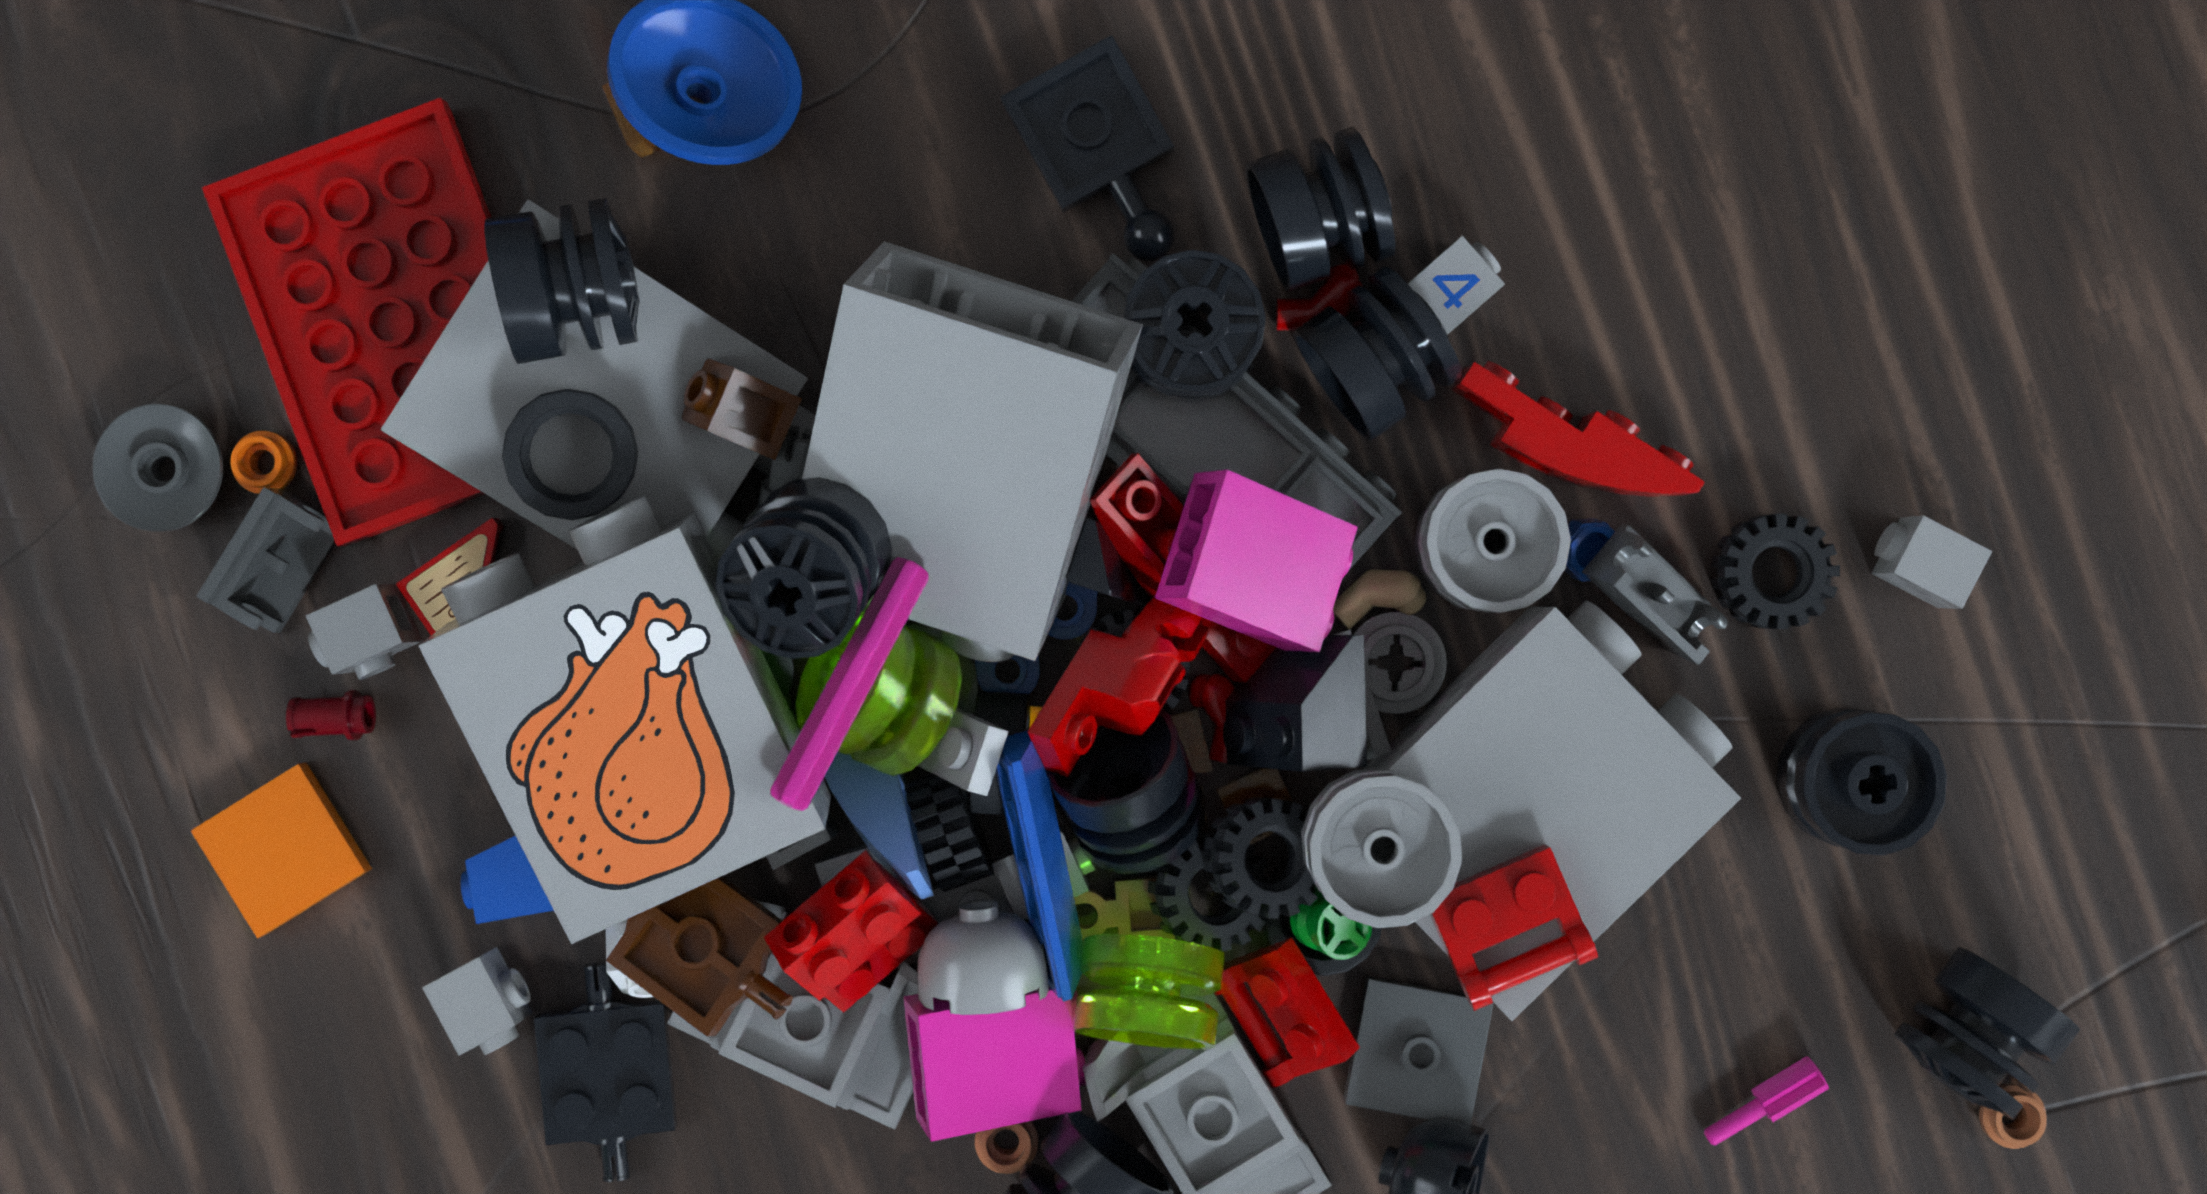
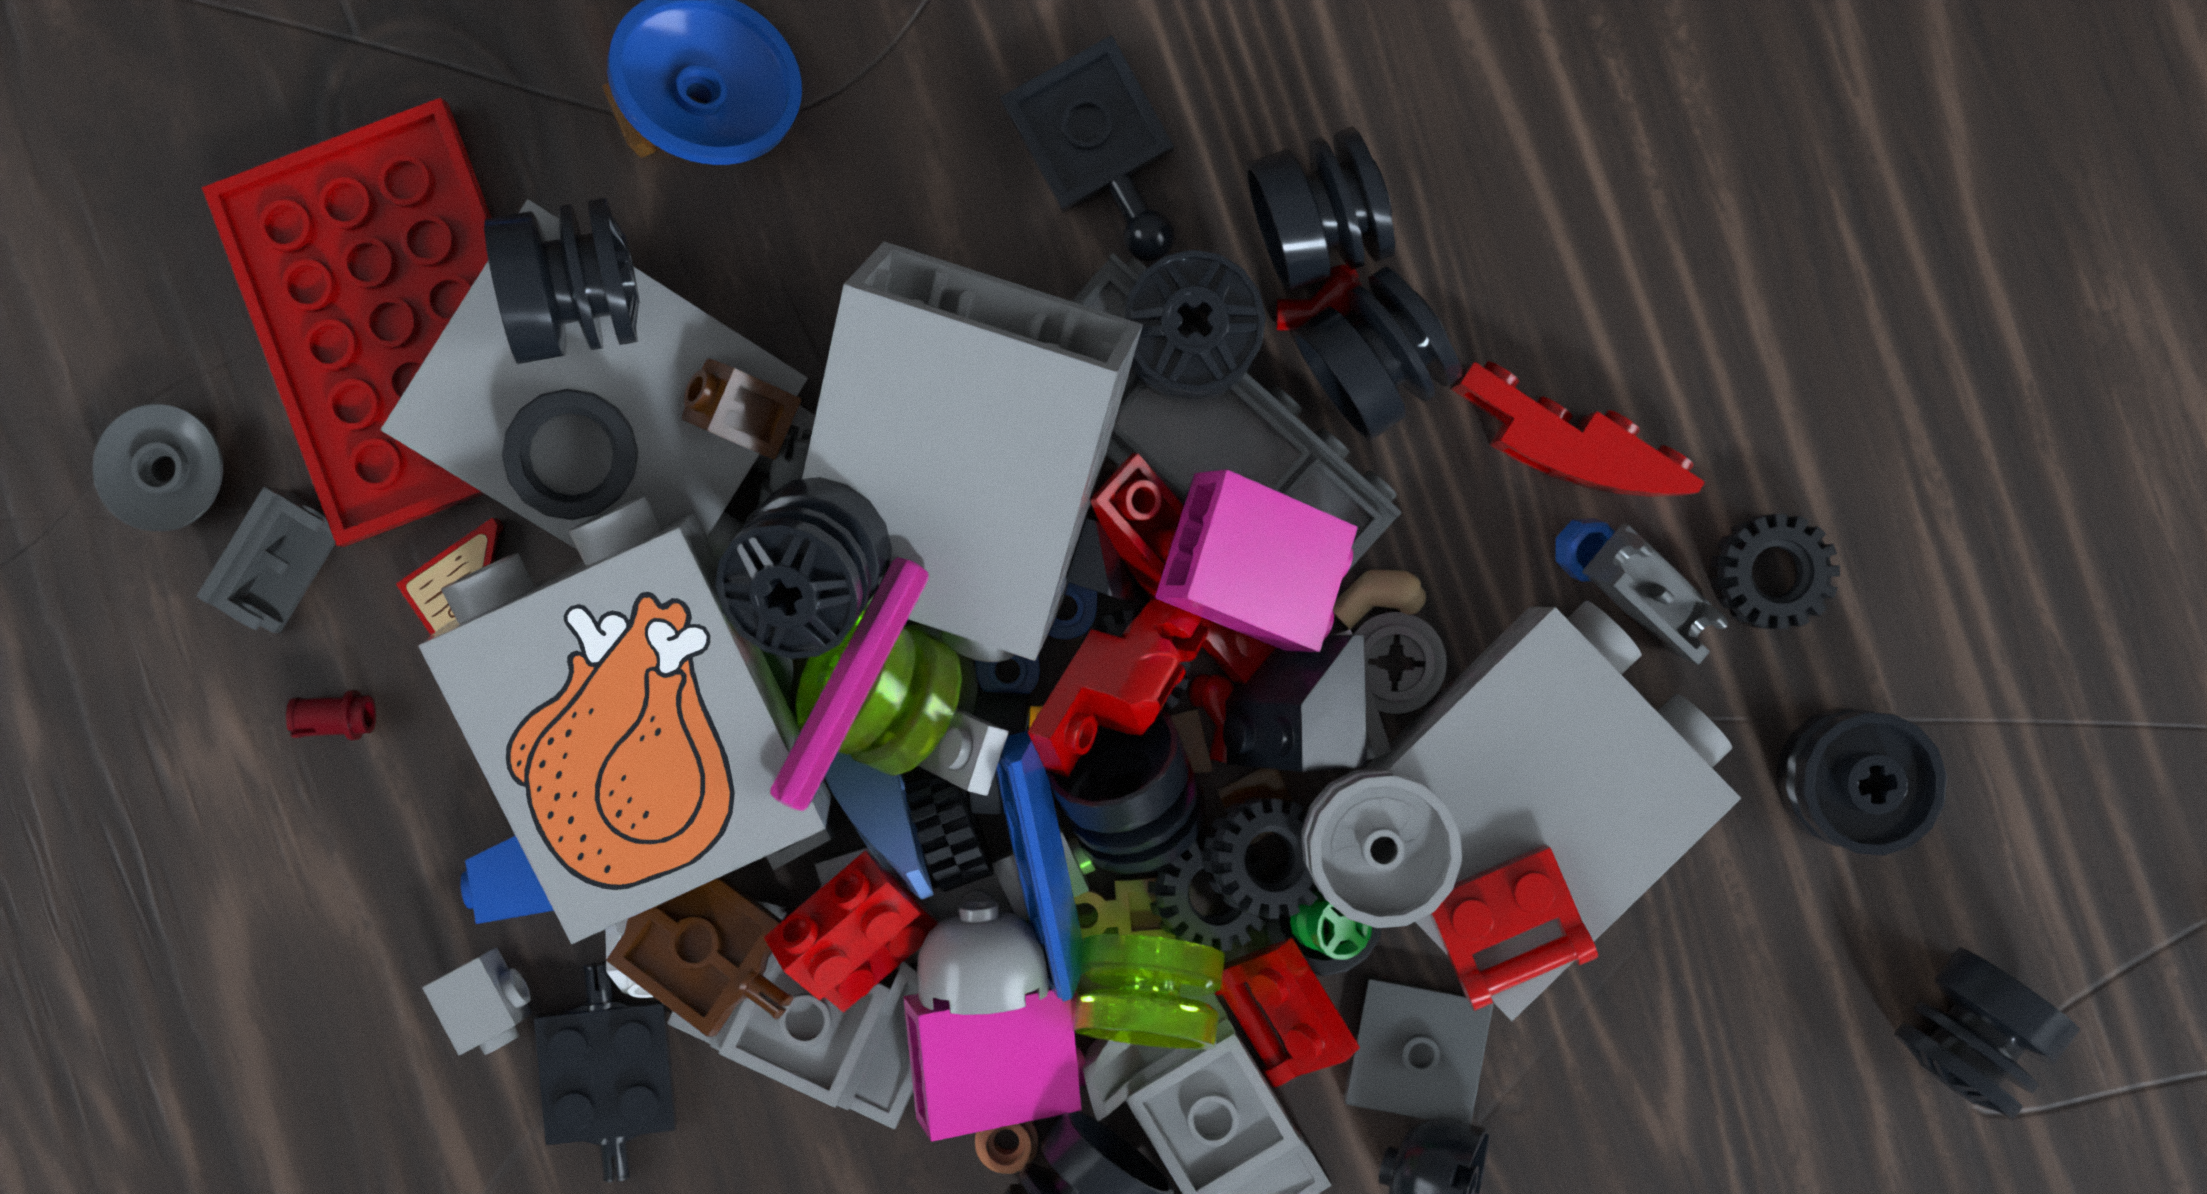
orange tile [191,762,372,939] -> none
orange plate [230,431,297,494] -> none
light grey brick [306,584,422,680] -> none
light grey brick [1408,236,1505,335] -> none
light grey wheel [1414,469,1571,613] -> none
dark pink axle [1704,1056,1829,1146] -> none
light grey brick [1871,515,1992,609] -> none
nougat plate [1979,1083,2047,1149] -> none

